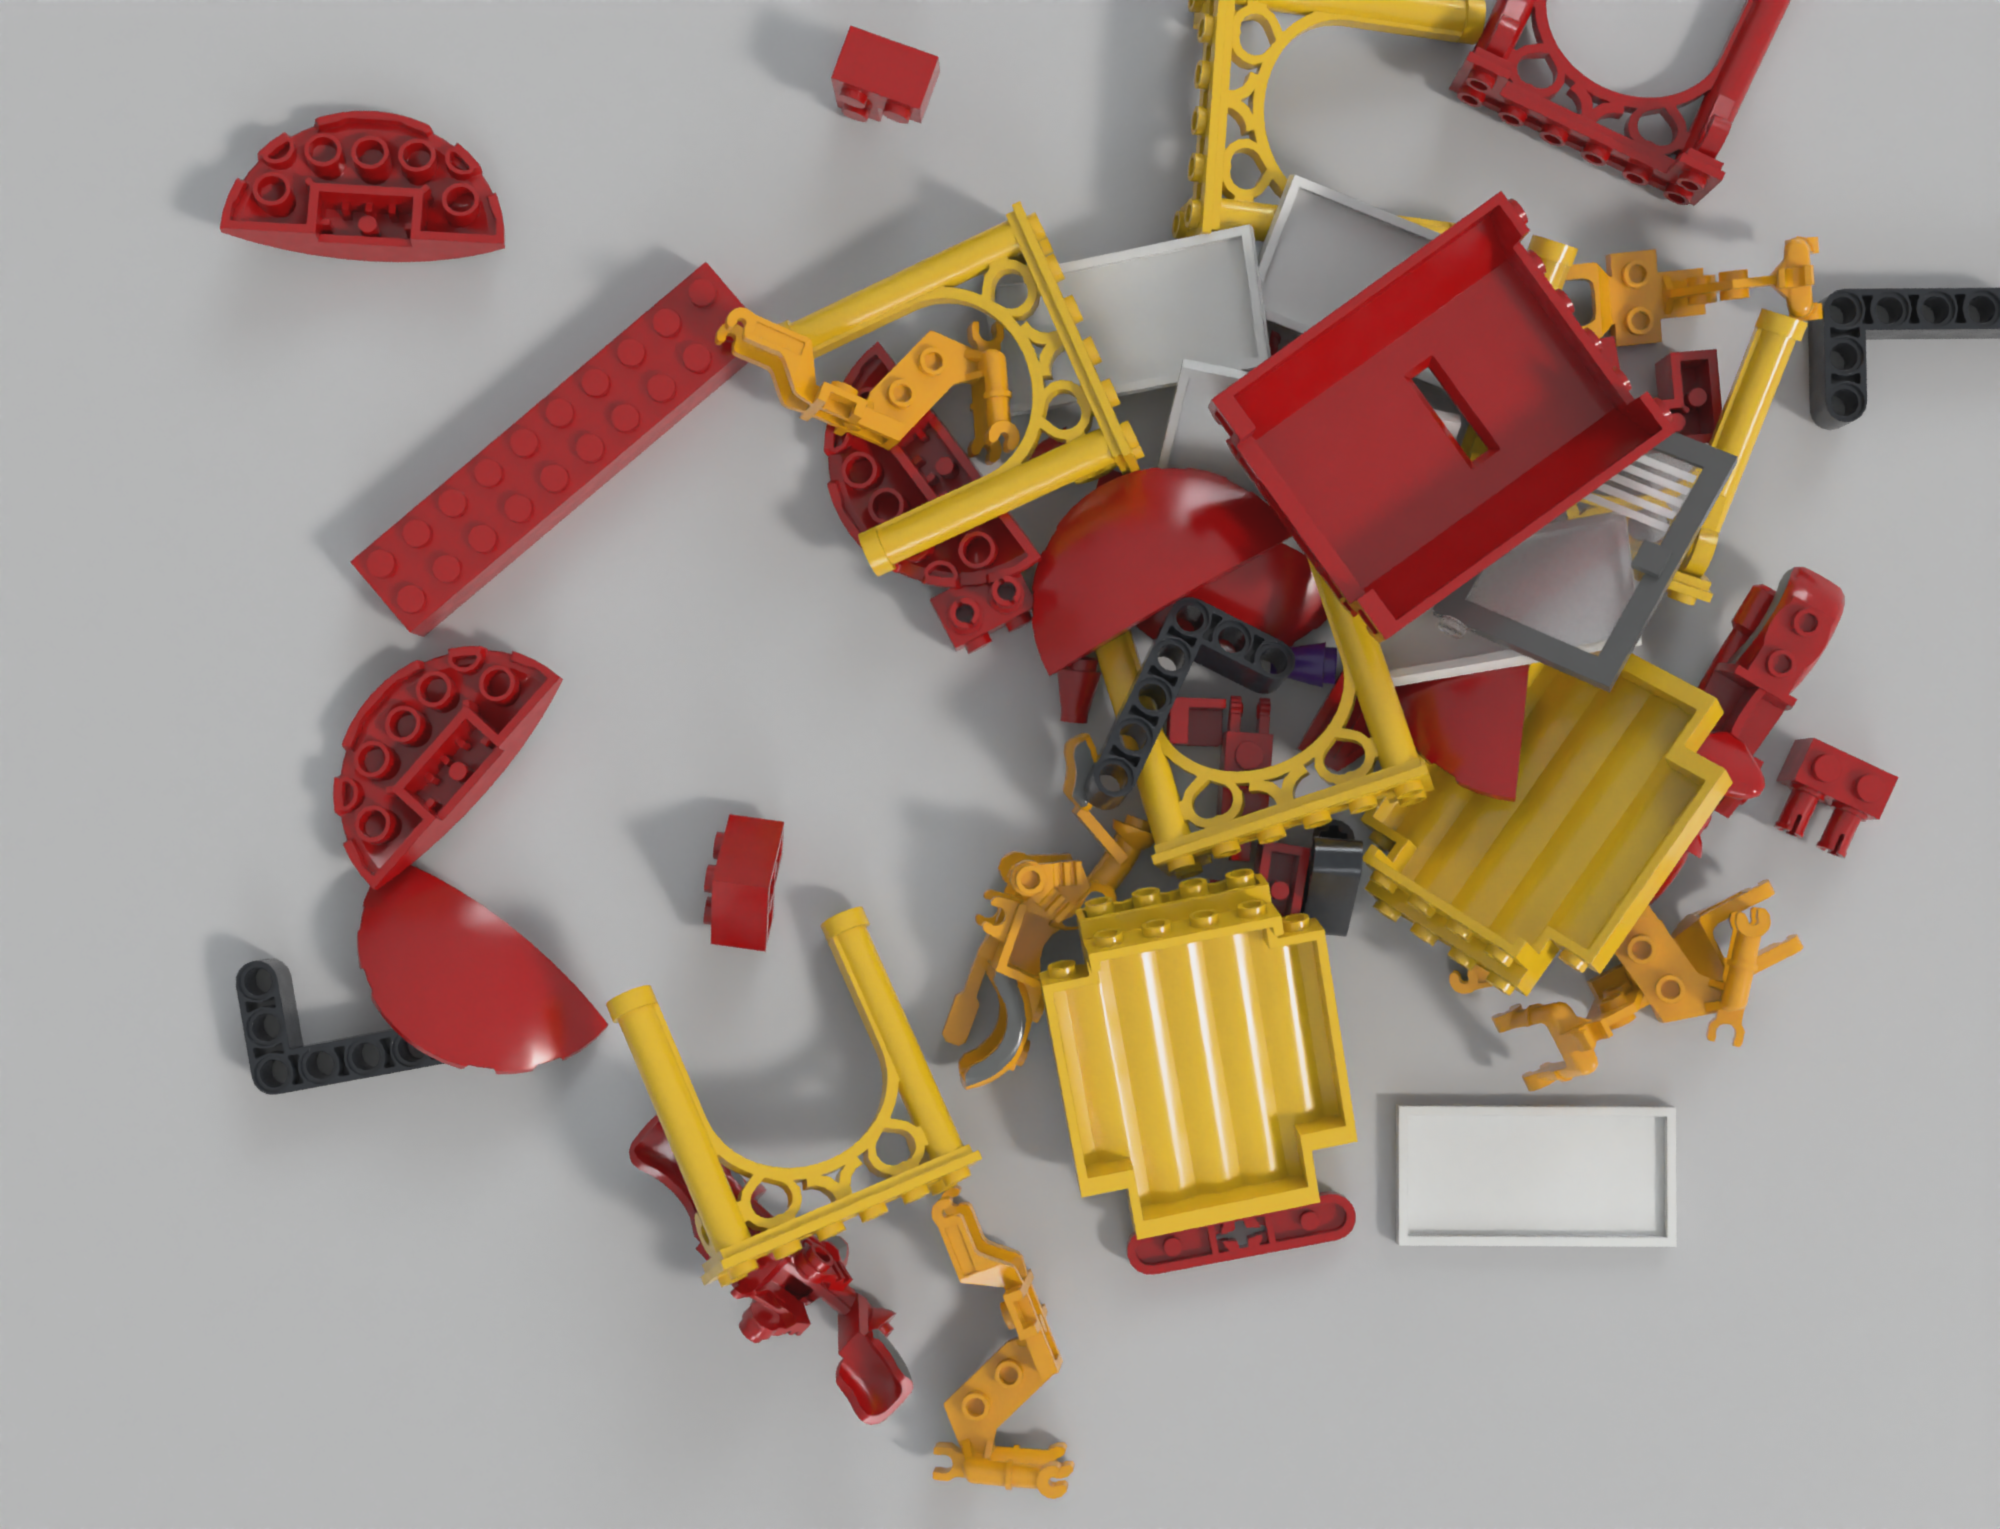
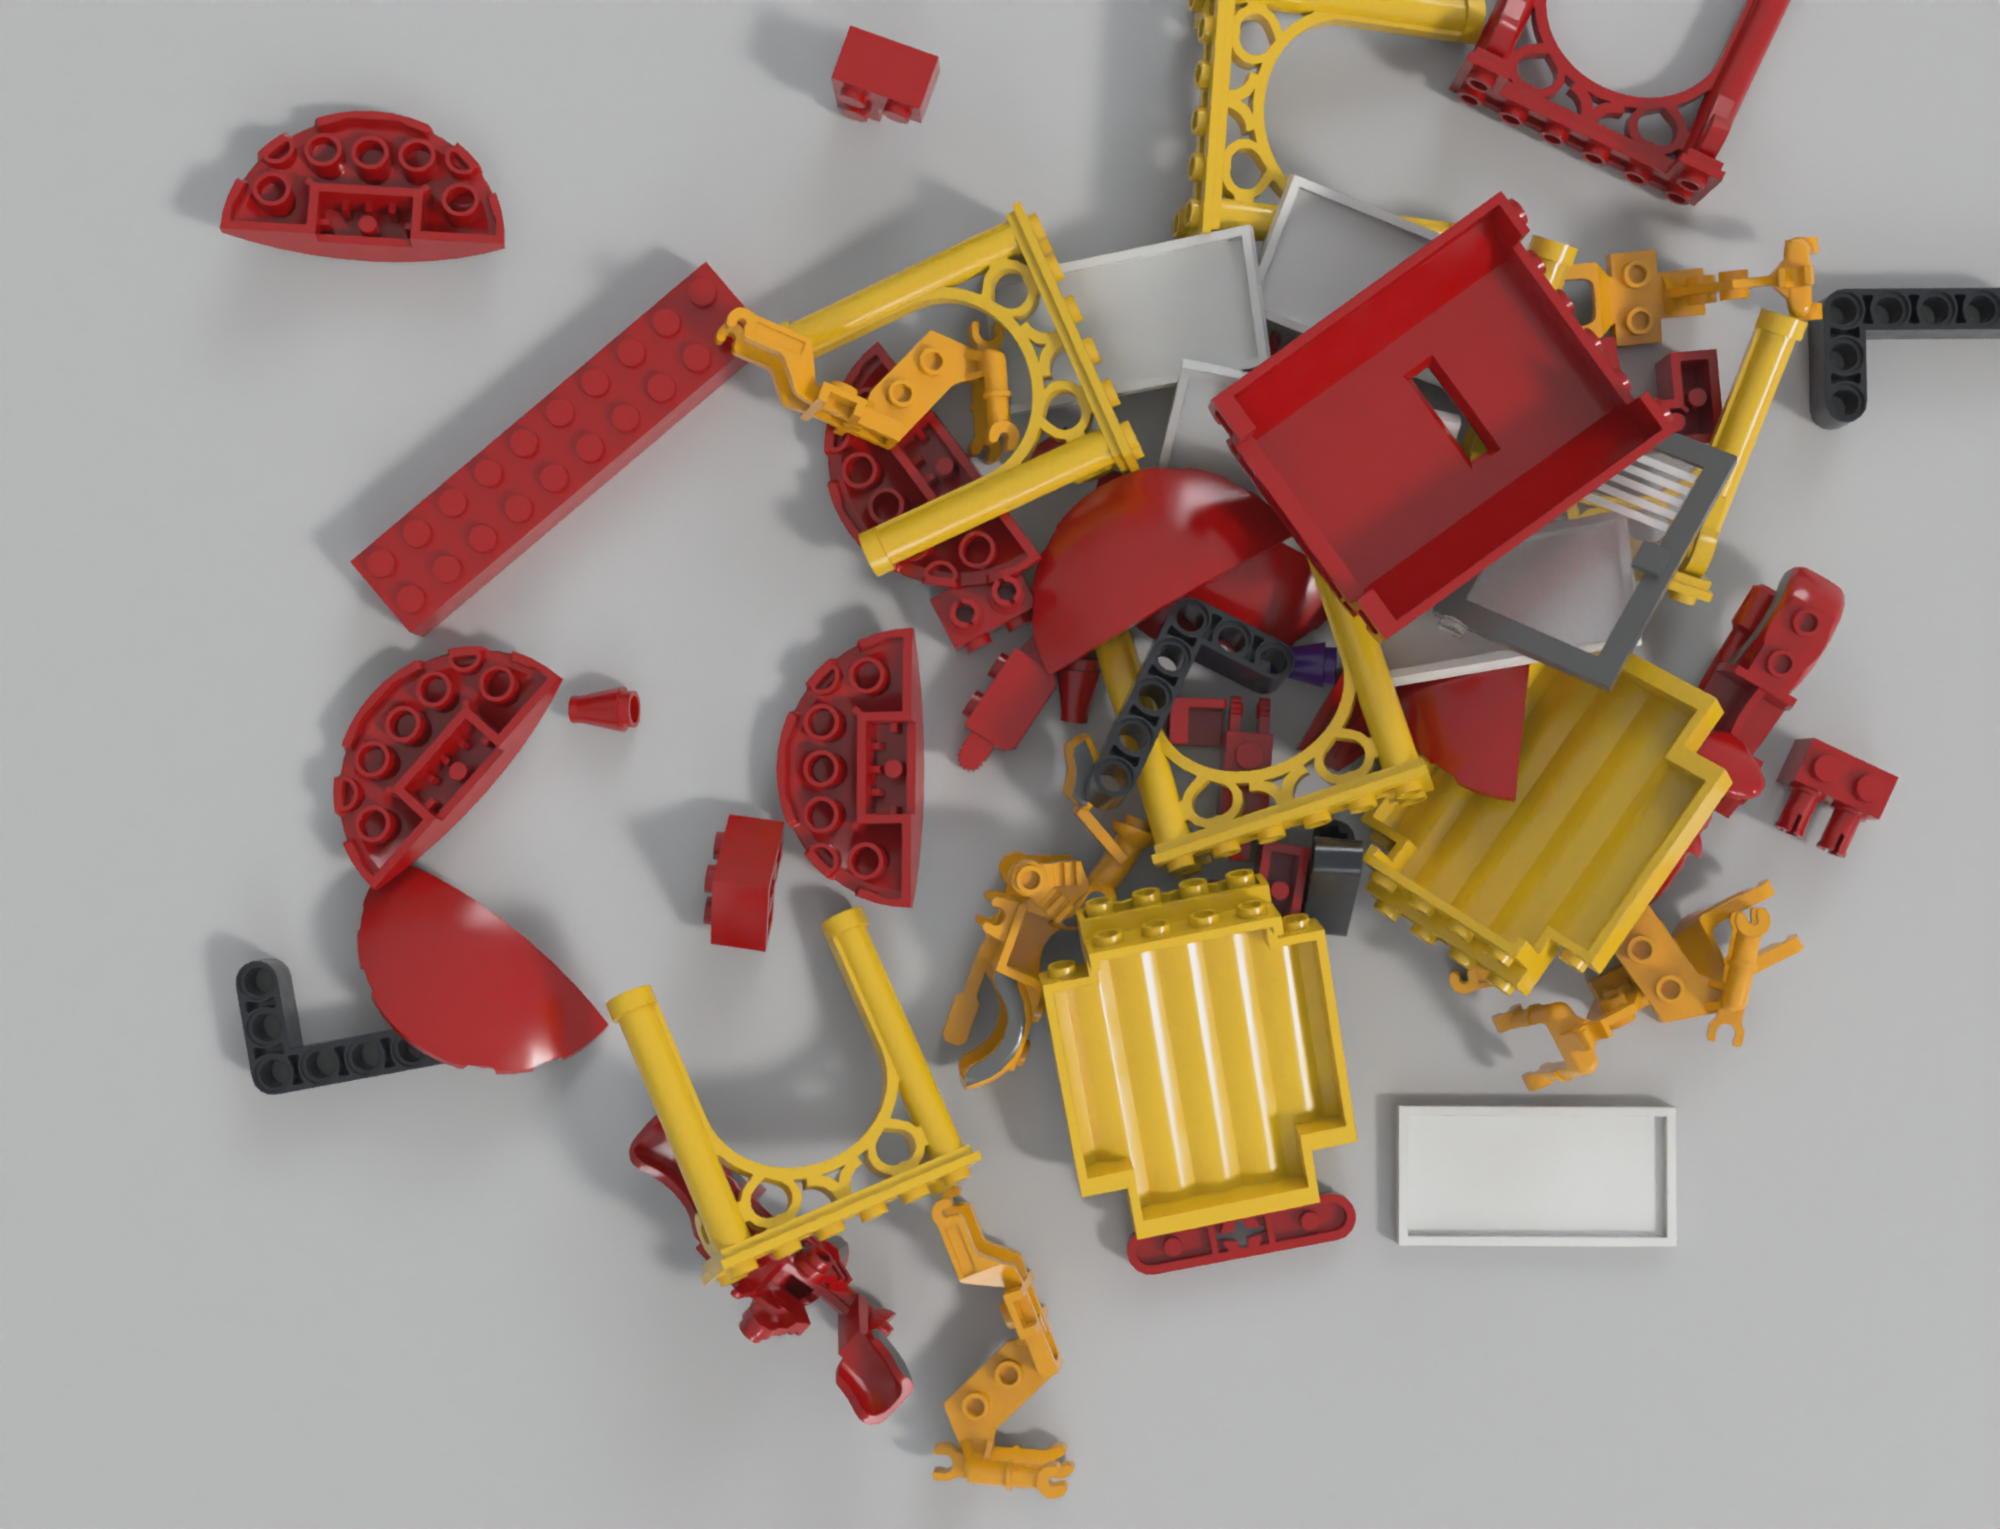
none -> red cone [568,686,640,732]
none -> red brick [776,628,924,908]
none -> red hinge [957,634,1057,772]

